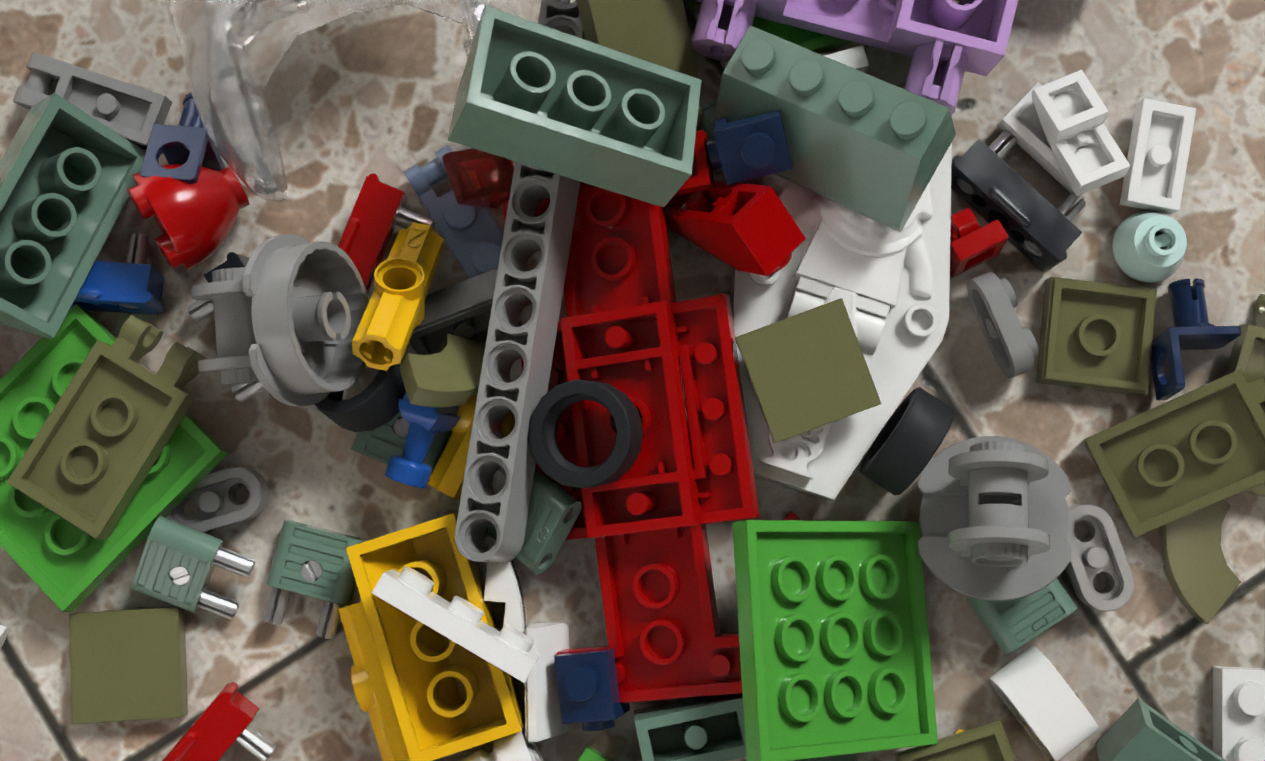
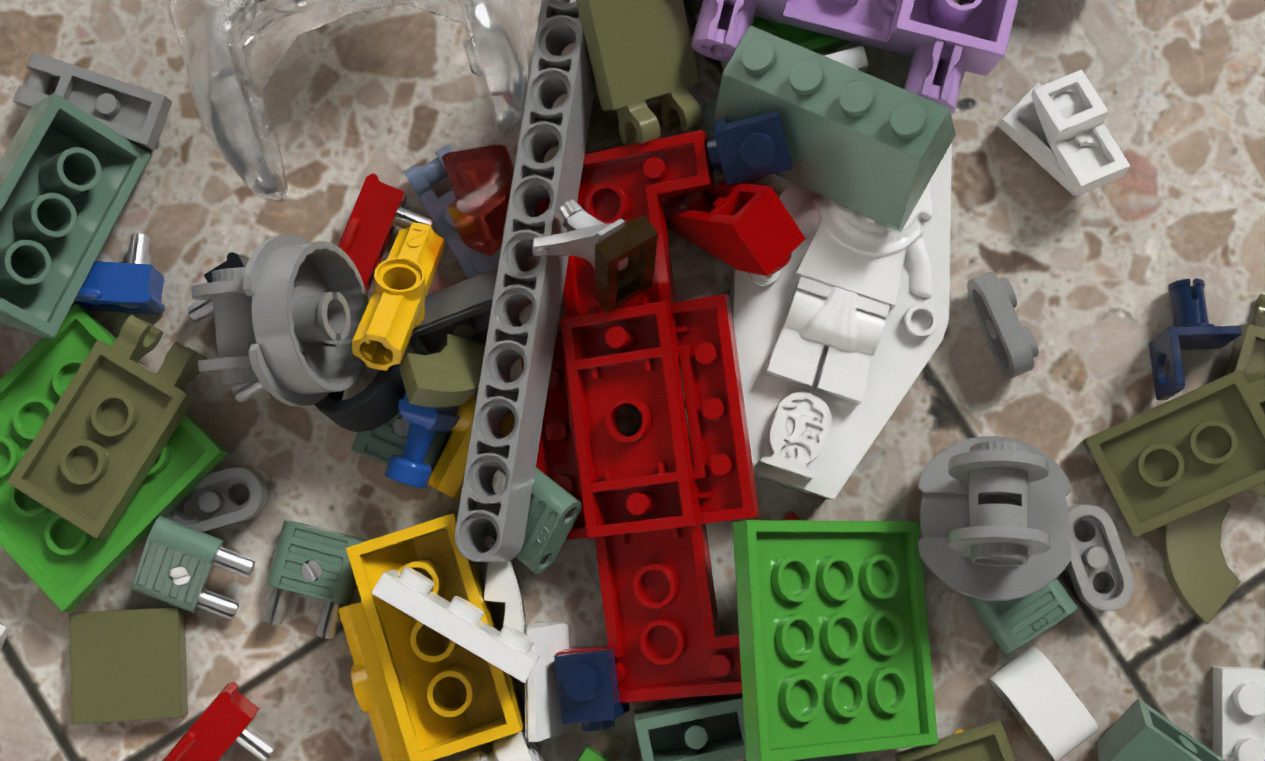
red piece [126,164,250,273] -> none
dark blue bracket [140,93,225,183] -> none
sand green slope [448,5,702,207] -> none
black tyre [528,379,643,488] -> none
olive tile [735,298,881,443] -> none
black tyre [860,387,955,496] -> none
red tile [950,207,1009,278] -> none
black piece [951,131,1086,272] -> none
olive tile [1036,277,1157,396] -> none
light aqua cone [1112,211,1187,283] -> none
white plate [1119,98,1196,215] -> none
none -> clear red slope [447,179,511,256]
none -> dark brown piece [532,199,658,314]

